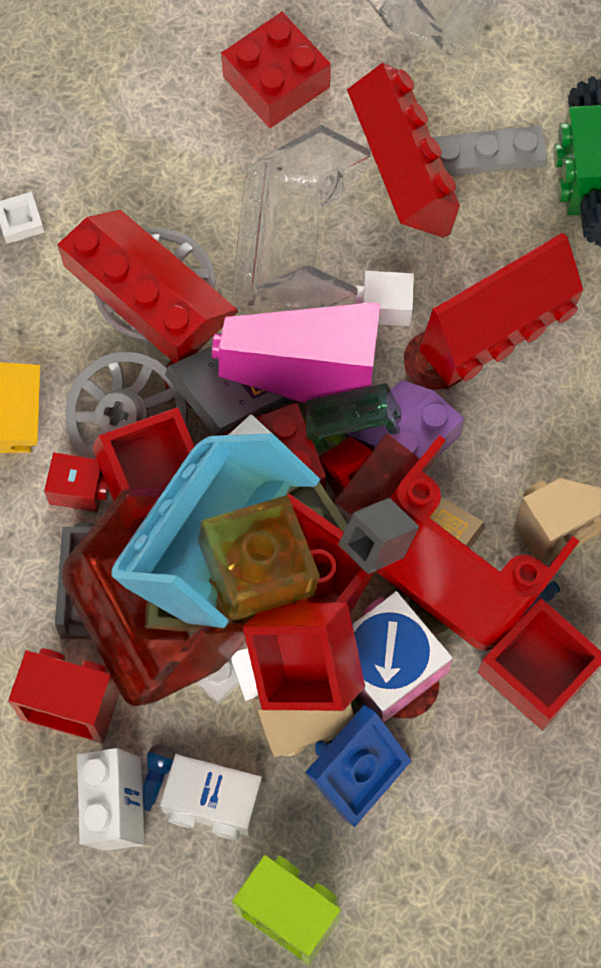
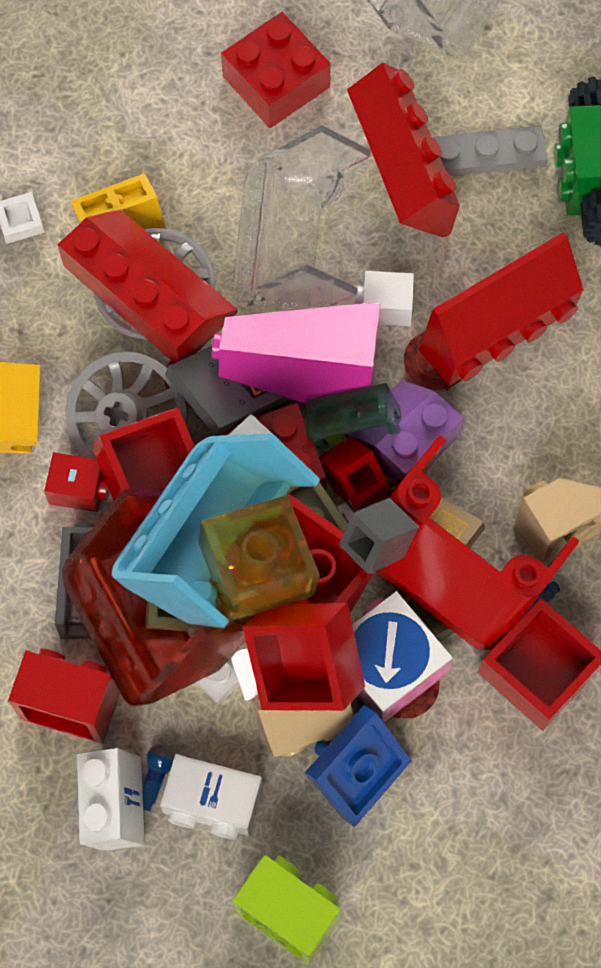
clear red plate [334,433,420,515] -> none
none -> yellow hinge [70,173,166,229]

